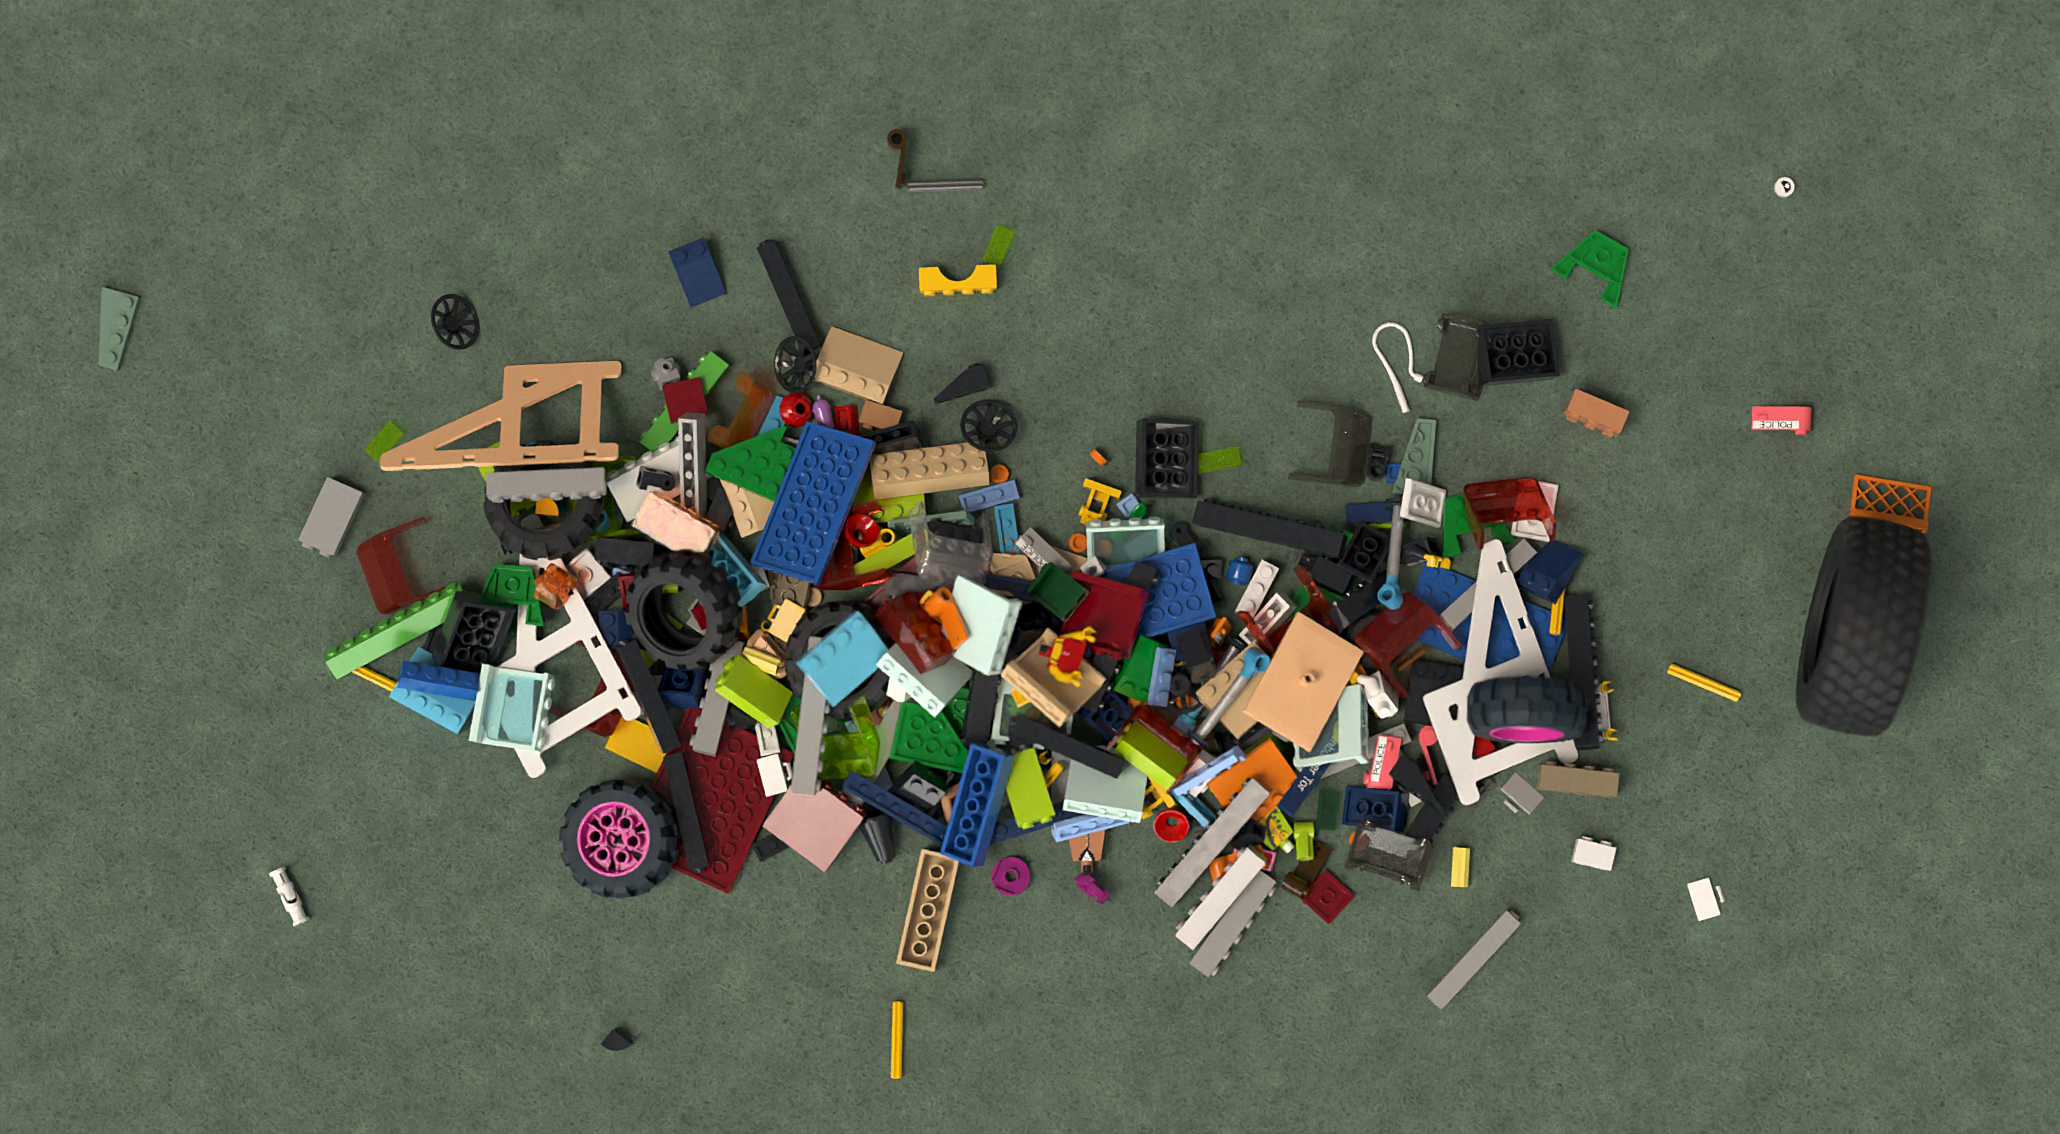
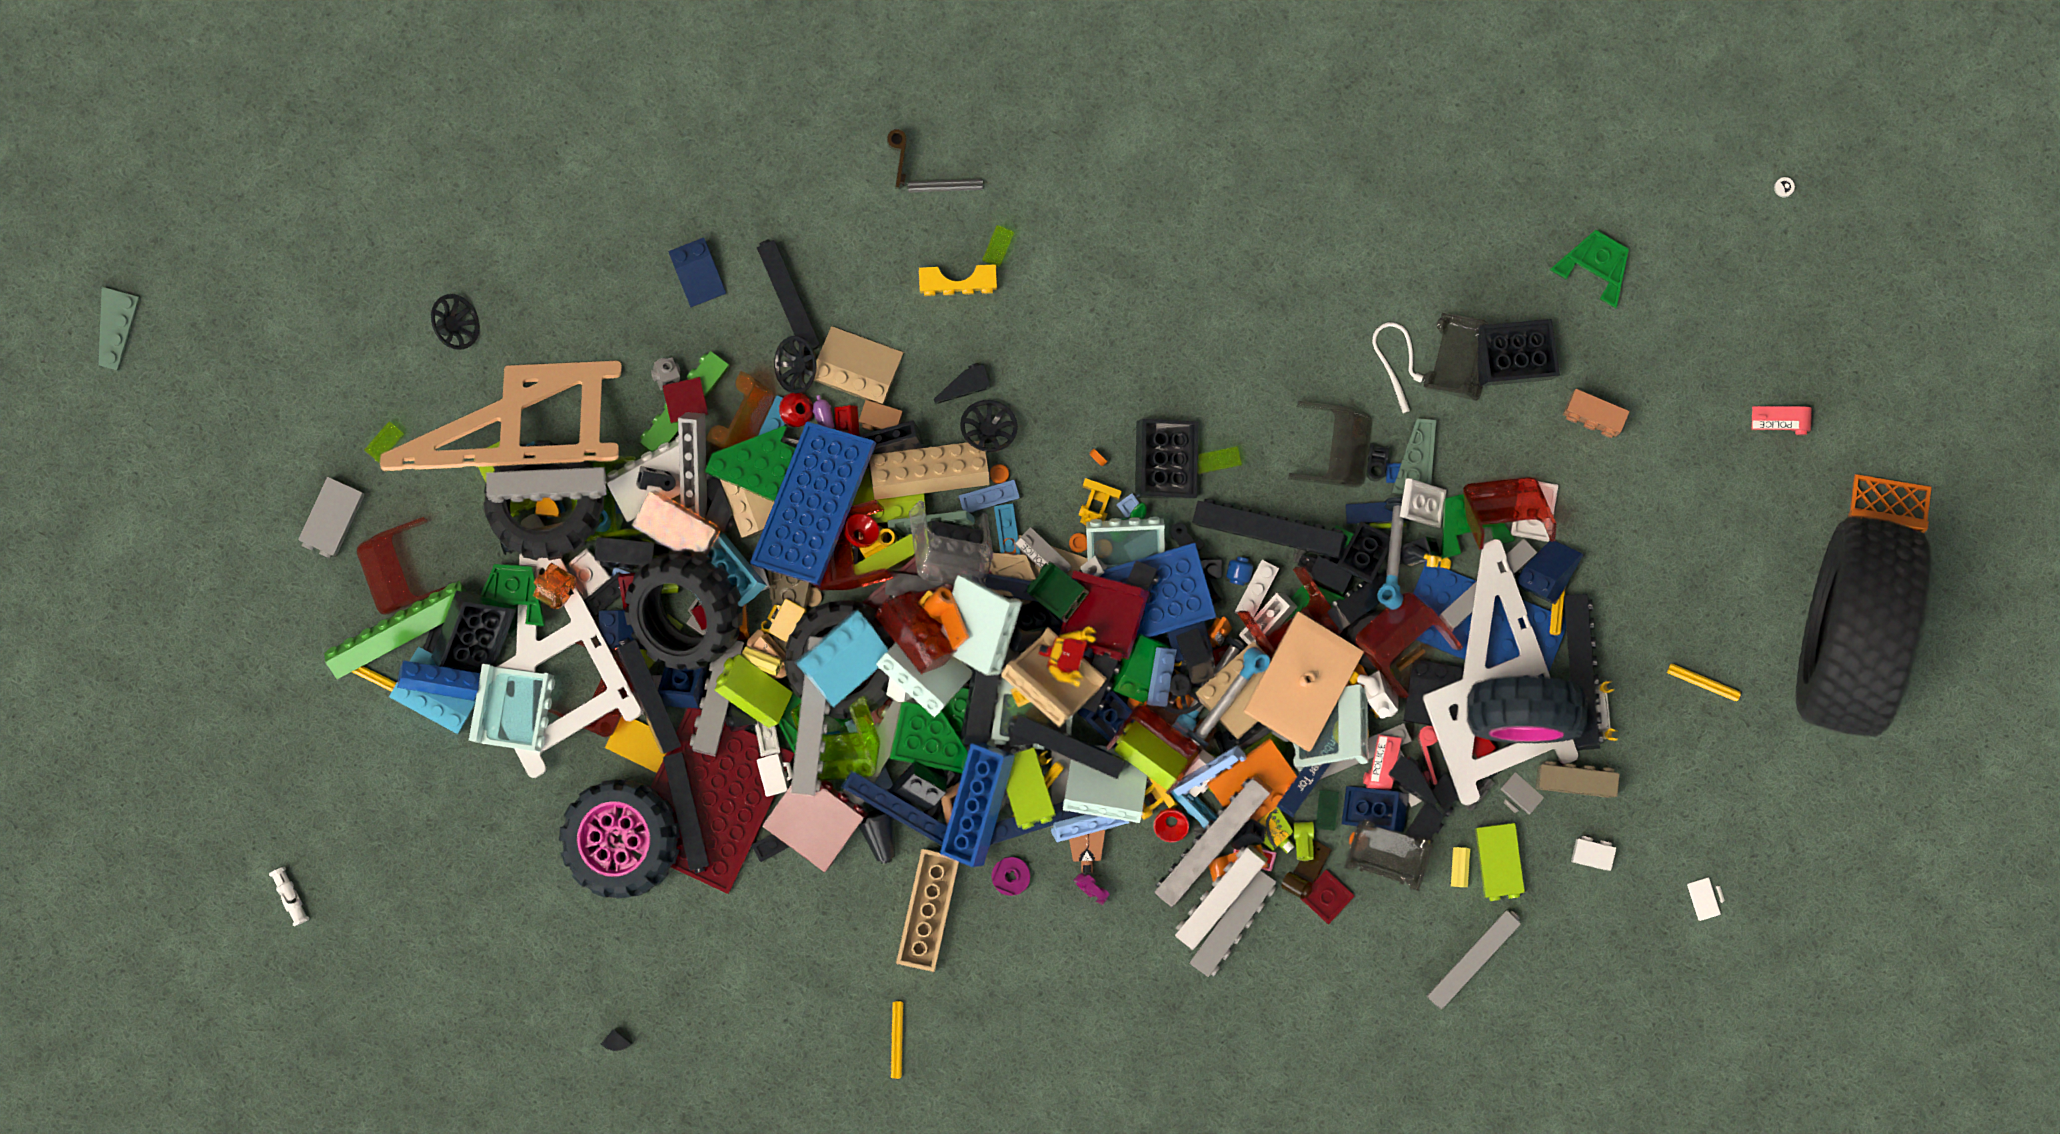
none -> lime brick [1475,823,1525,901]

